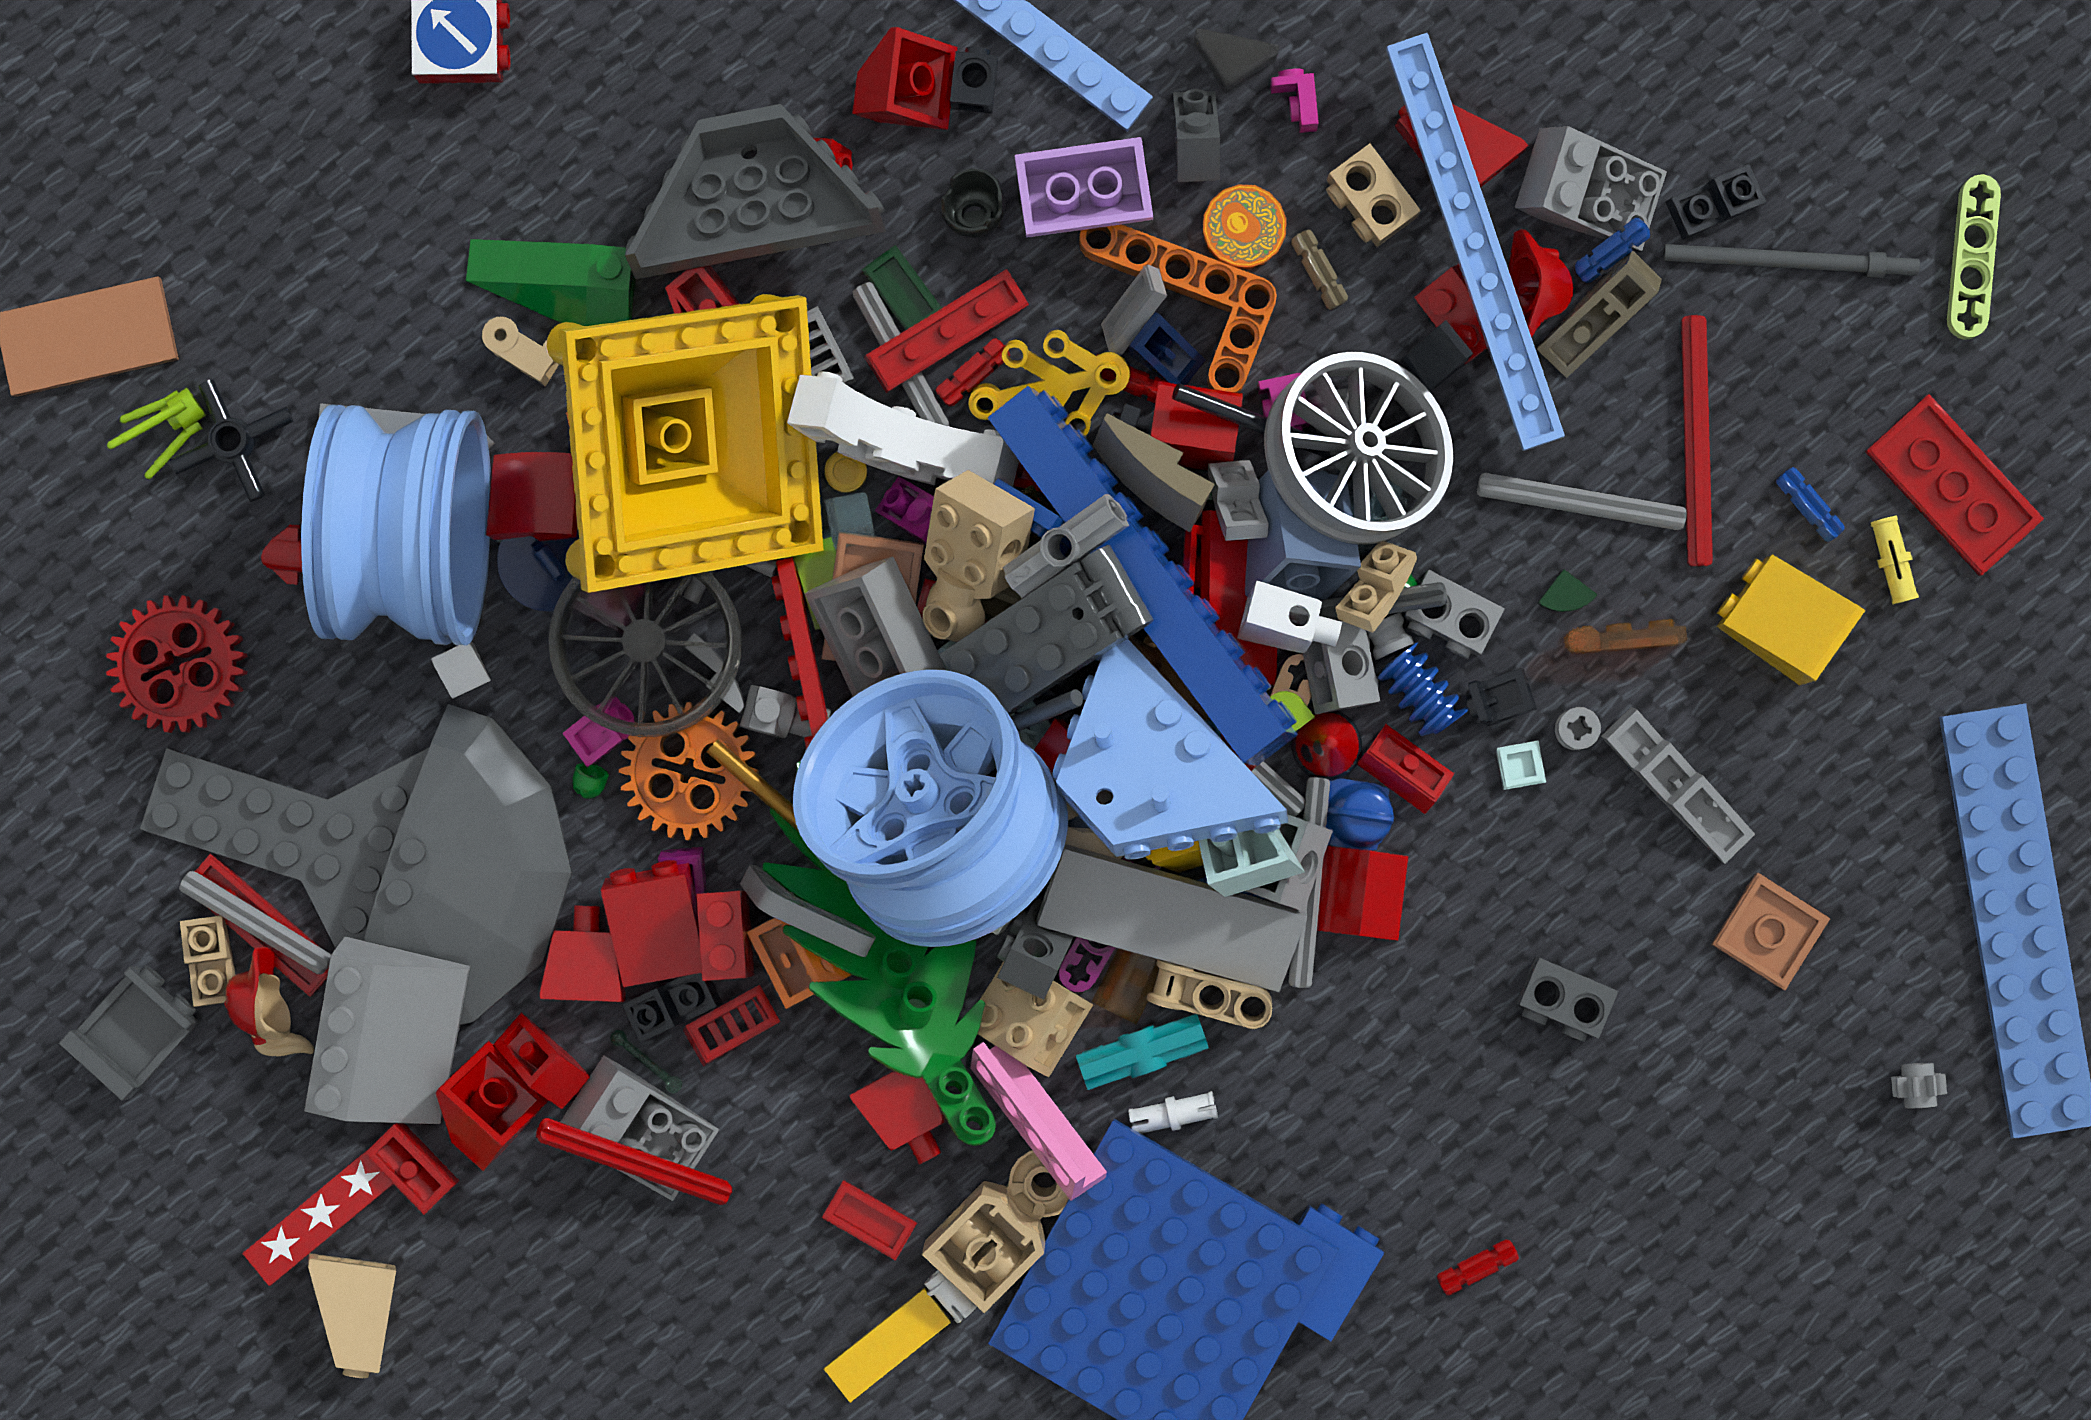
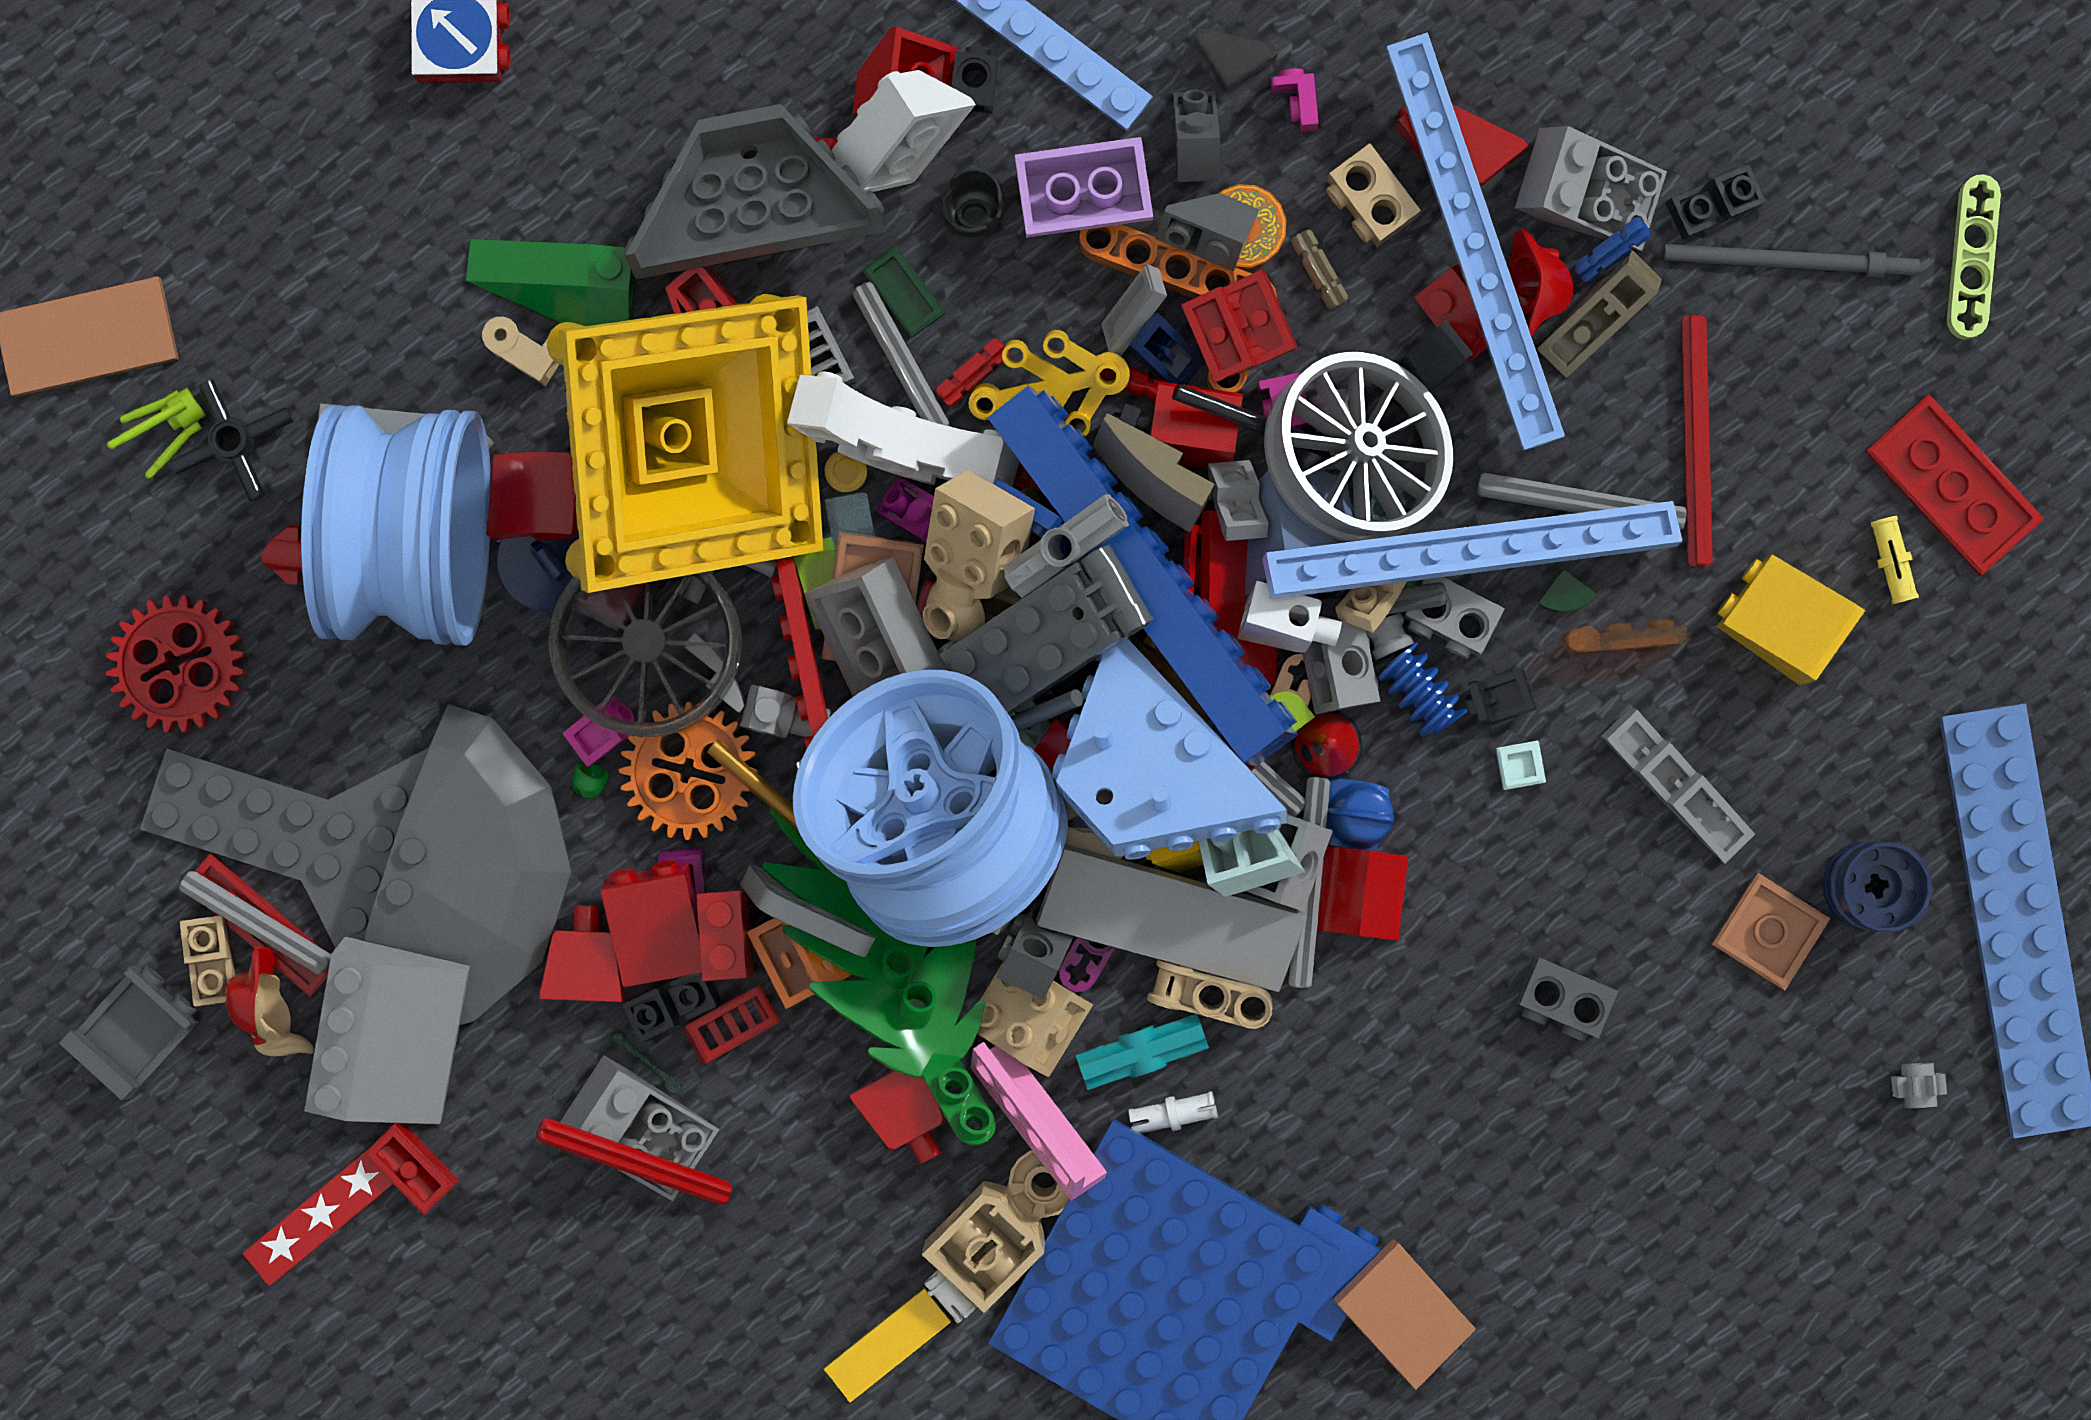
tan slope [308,1253,396,1378] -> none
white slope [431,642,491,699] -> none
red slope [436,1041,549,1171] -> none
red slope [493,1012,590,1109] -> none
red tile [822,1180,917,1261] -> none
red tile [864,269,1029,393] -> none
clear orange slope [1092,948,1159,1024] -> none
red slope [1357,724,1454,814] -> none
red axle [1437,1239,1519,1295] -> none
light grey wheel [1555,707,1601,750] -> none
blue axle [1776,467,1845,542] -> none
none -> white slope [832,70,976,193]
none -> dark grey slope [1155,193,1259,271]
none -> red slope [1181,270,1298,383]
none -> light blue plate [1262,501,1682,599]
none -> nougat tile [1332,1239,1476,1390]
none -> dark blue wheel [1823,841,1932,932]

